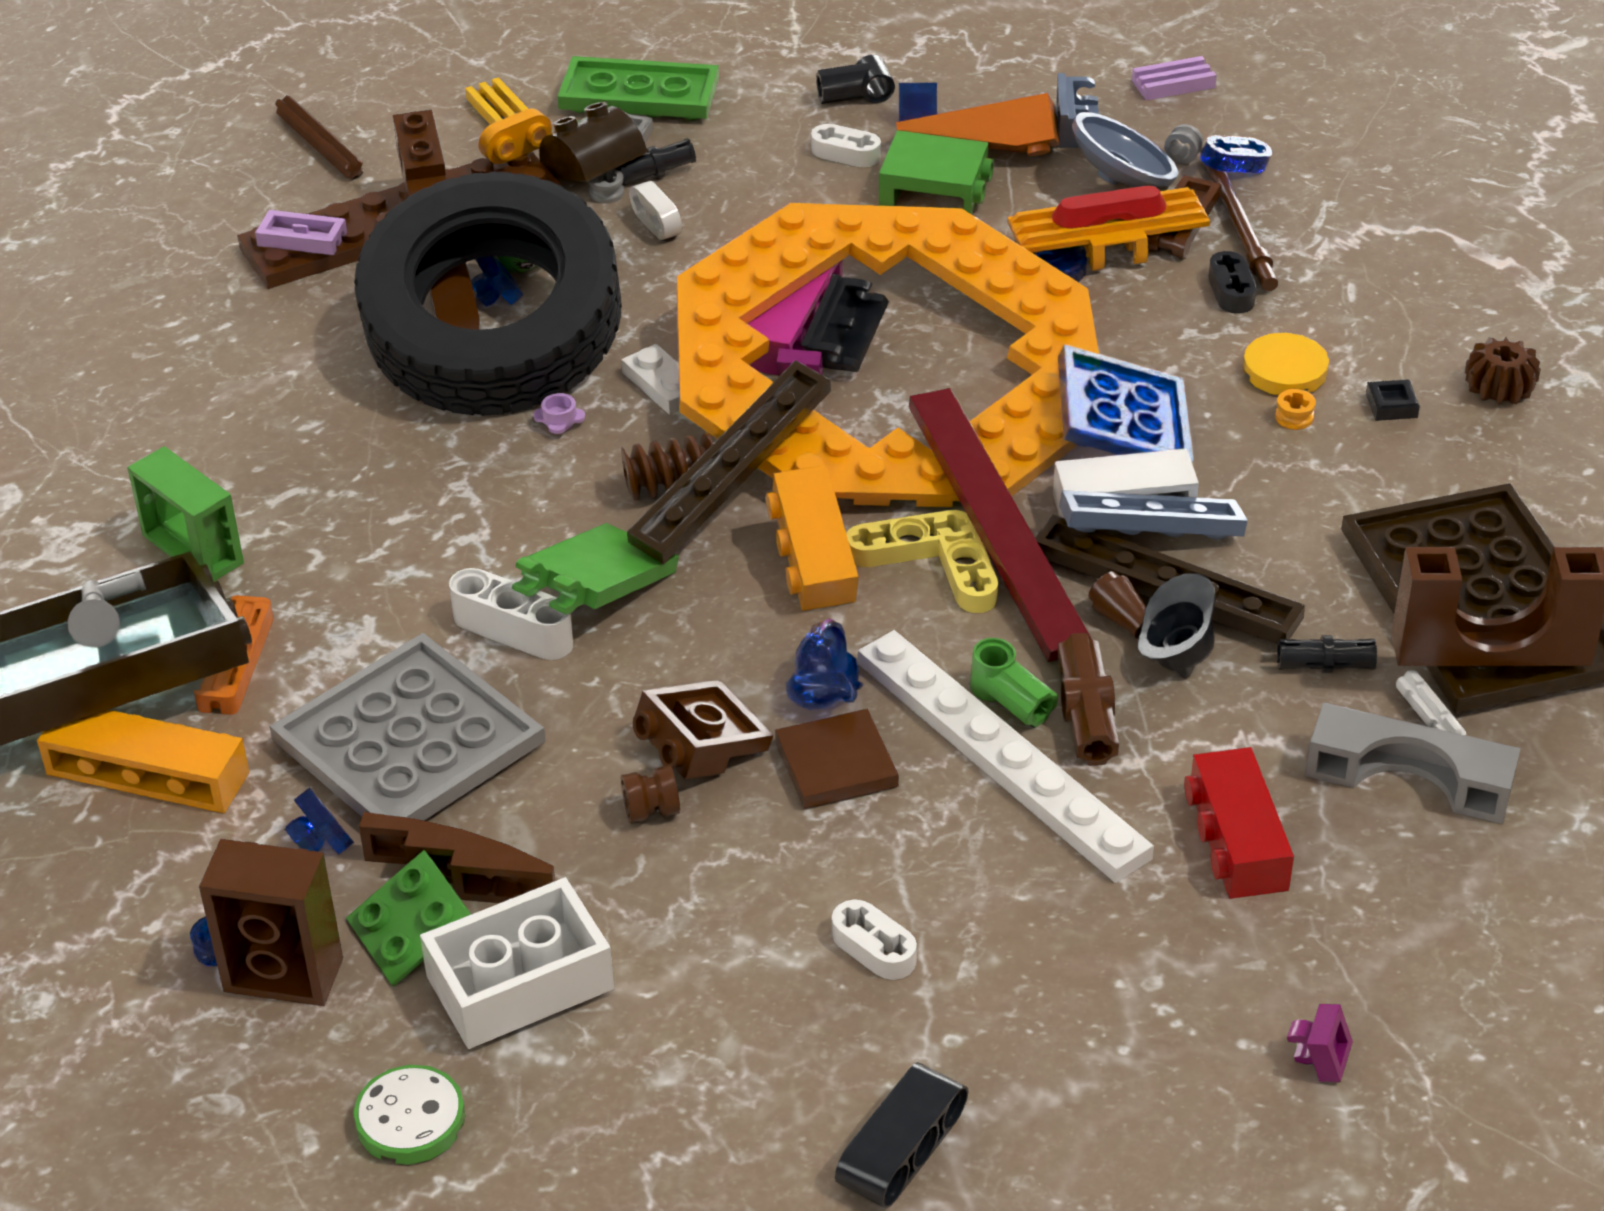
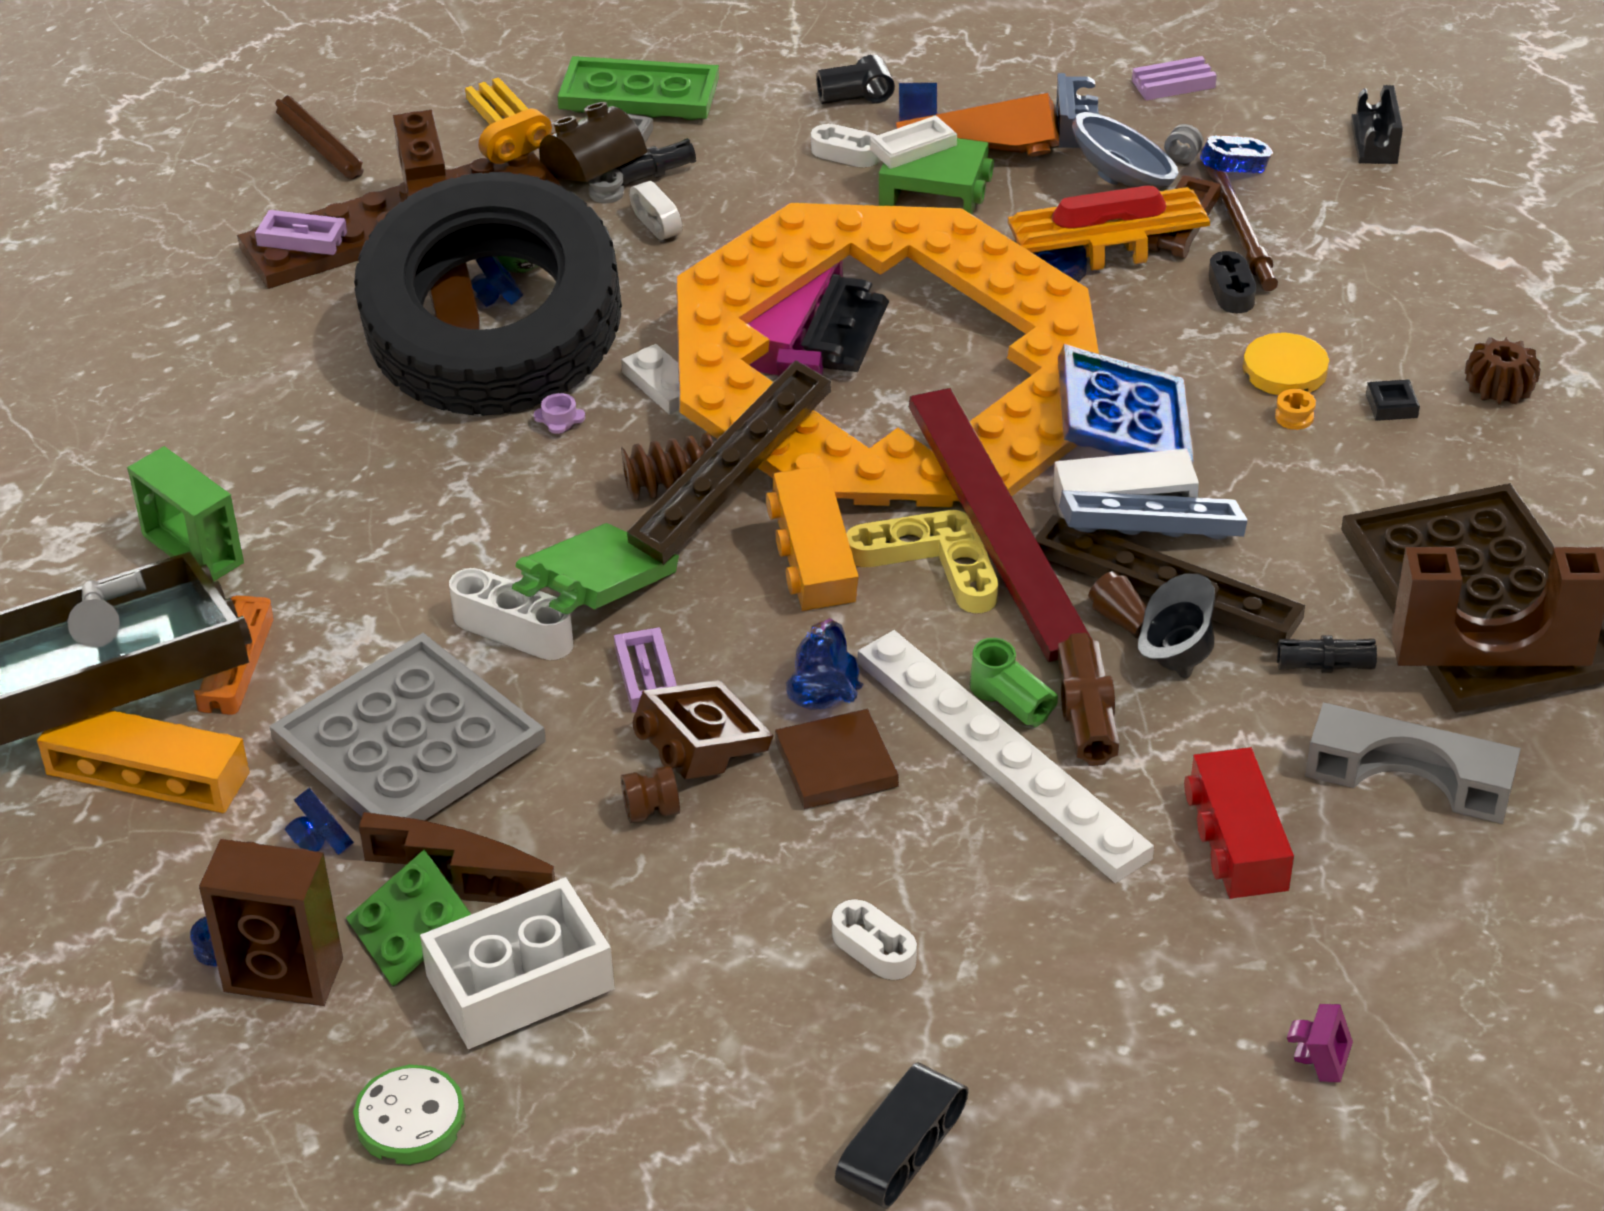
white axle [1396,670,1466,735] -> none
none -> lavender tile [614,627,677,713]
none -> white tile [870,115,957,169]
none -> black hinge [1351,85,1403,164]

